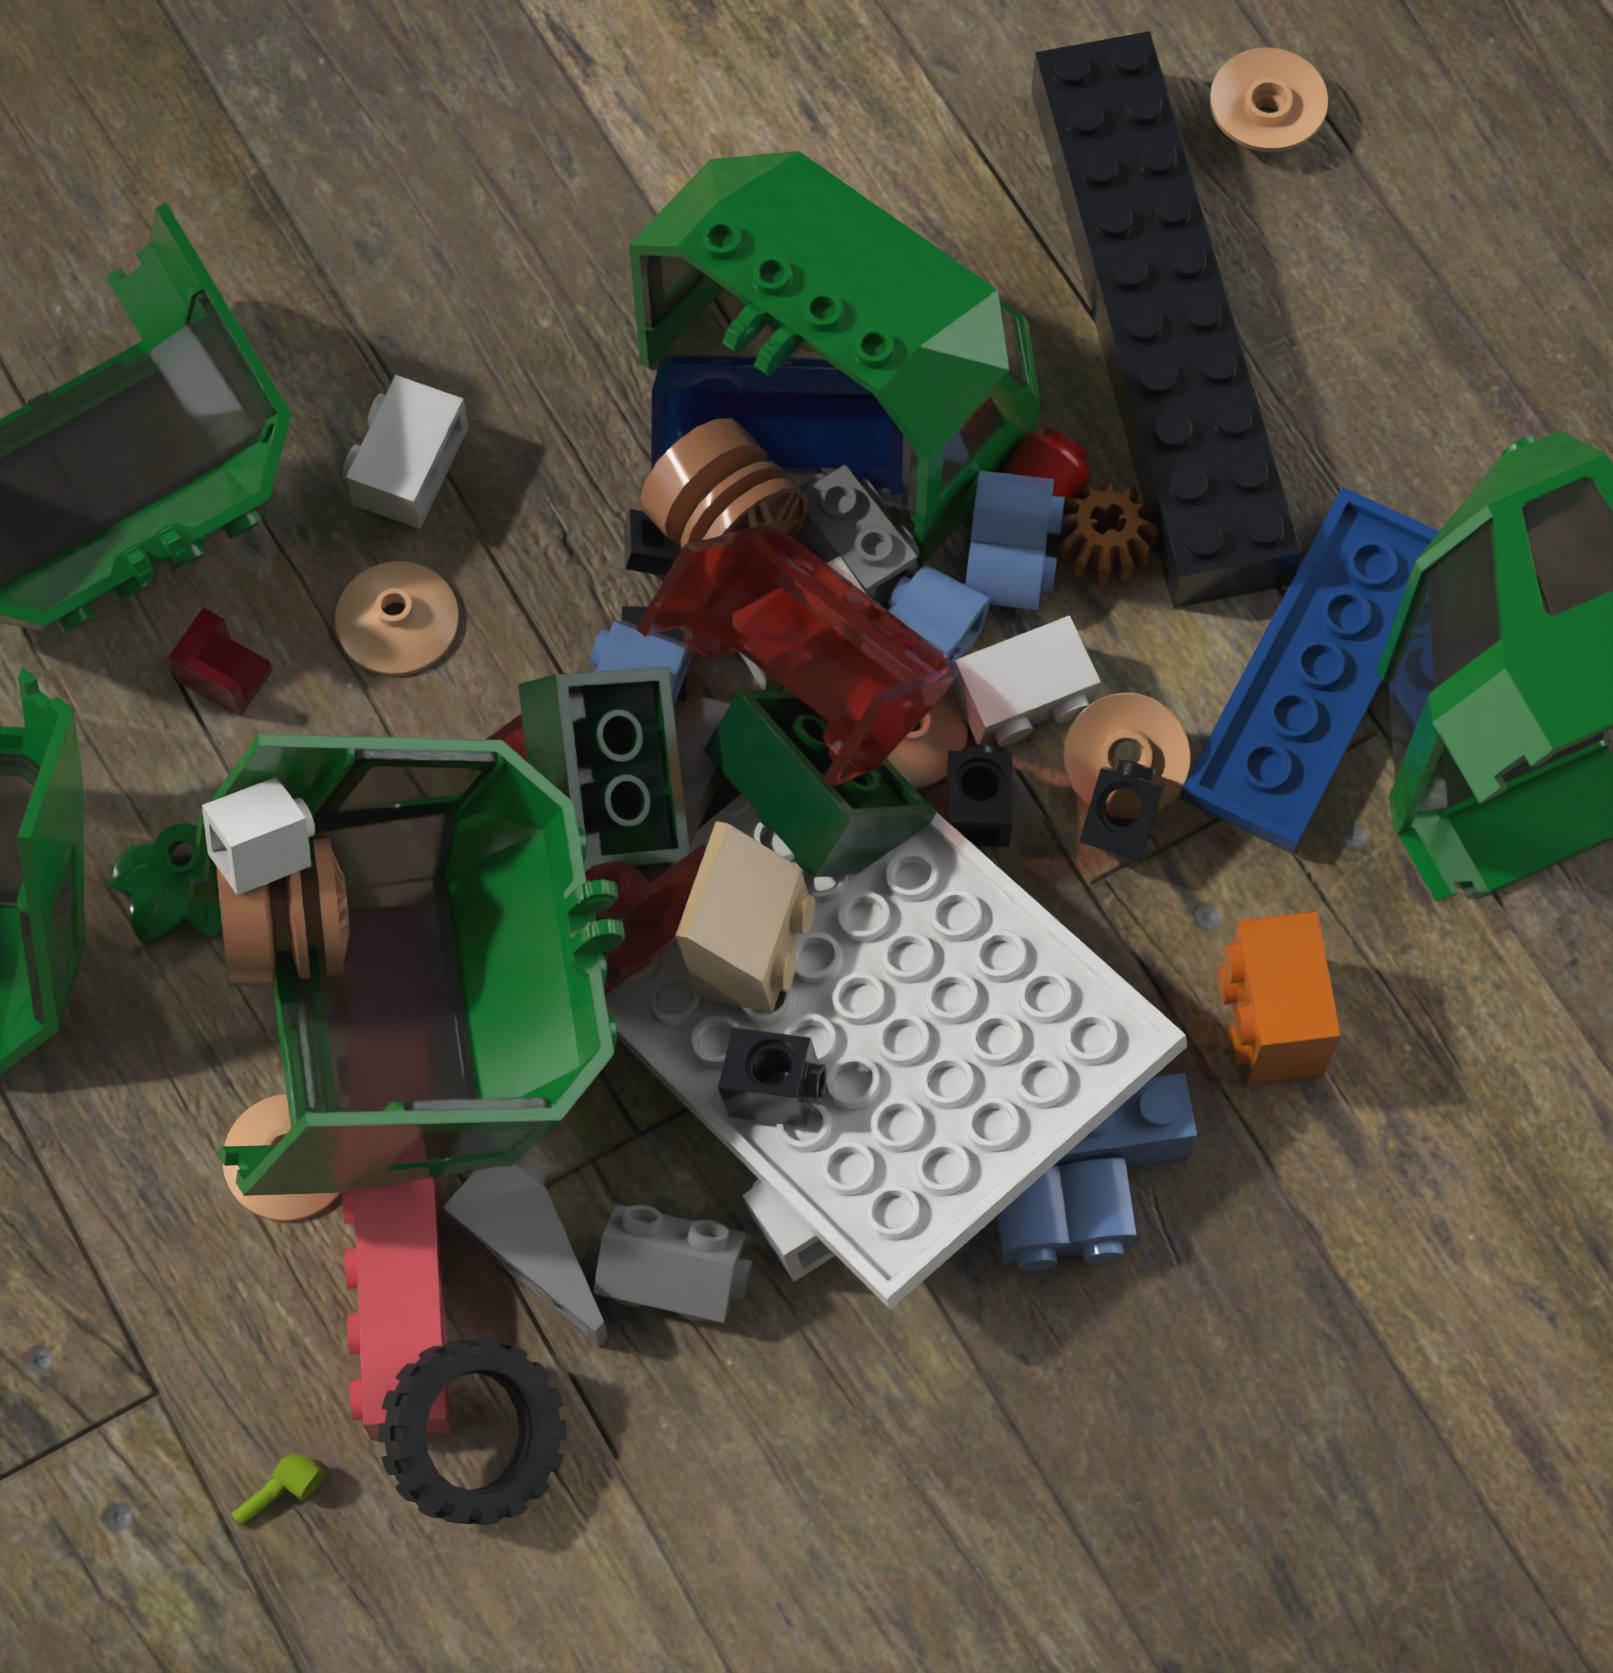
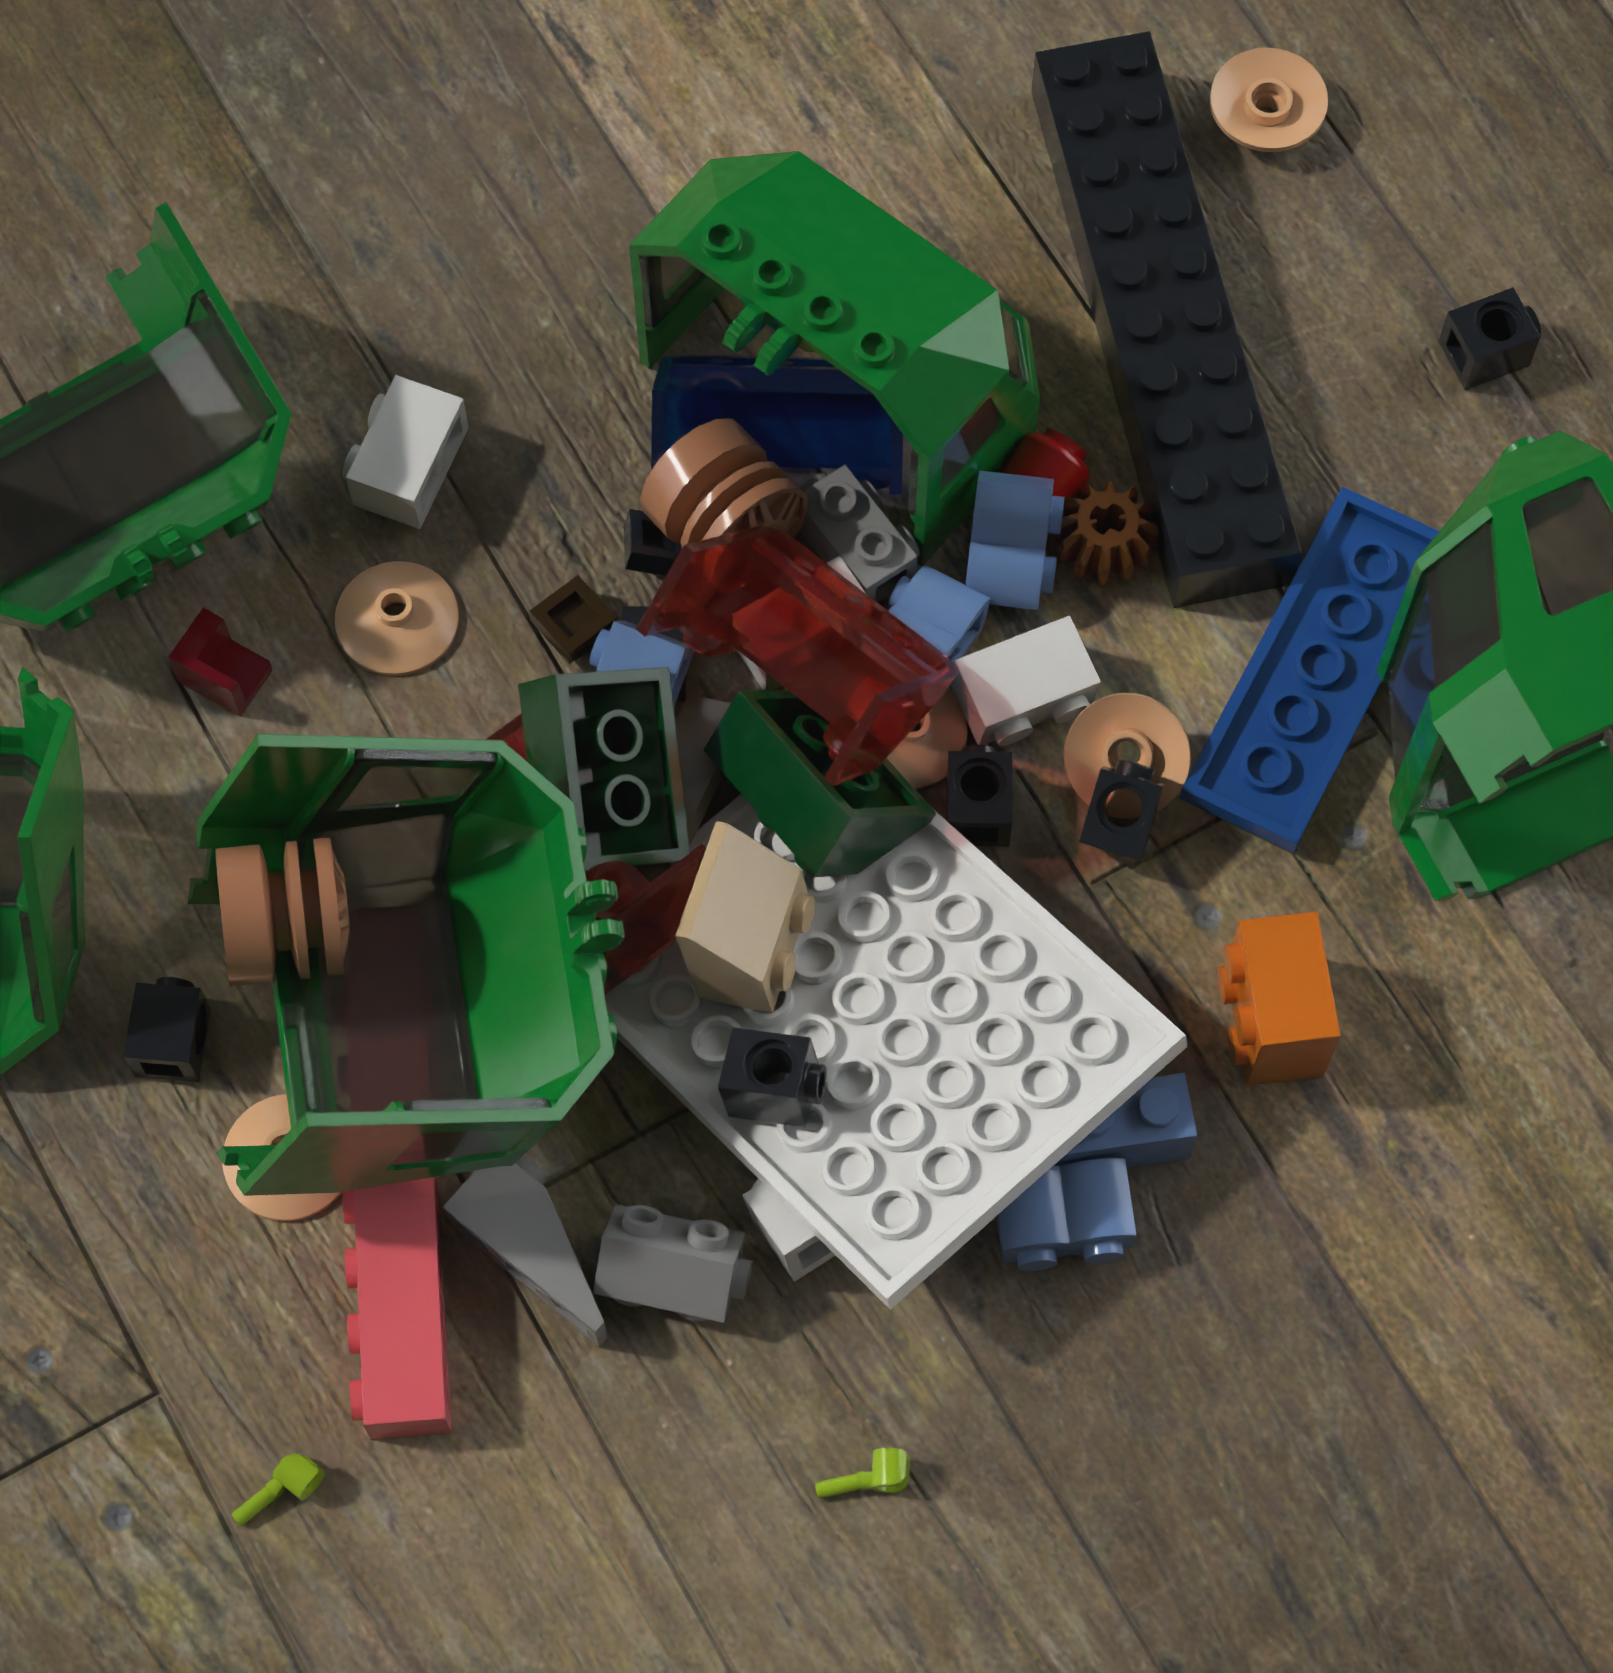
green plate [108,823,222,944] -> none
white brick [202,777,315,895] -> none
black tyre [378,1339,567,1525] -> none
none -> black brick [124,977,211,1082]
none -> dark brown plate [529,575,617,665]
none -> lime hand [815,1448,910,1499]
none -> black brick [1438,287,1541,390]

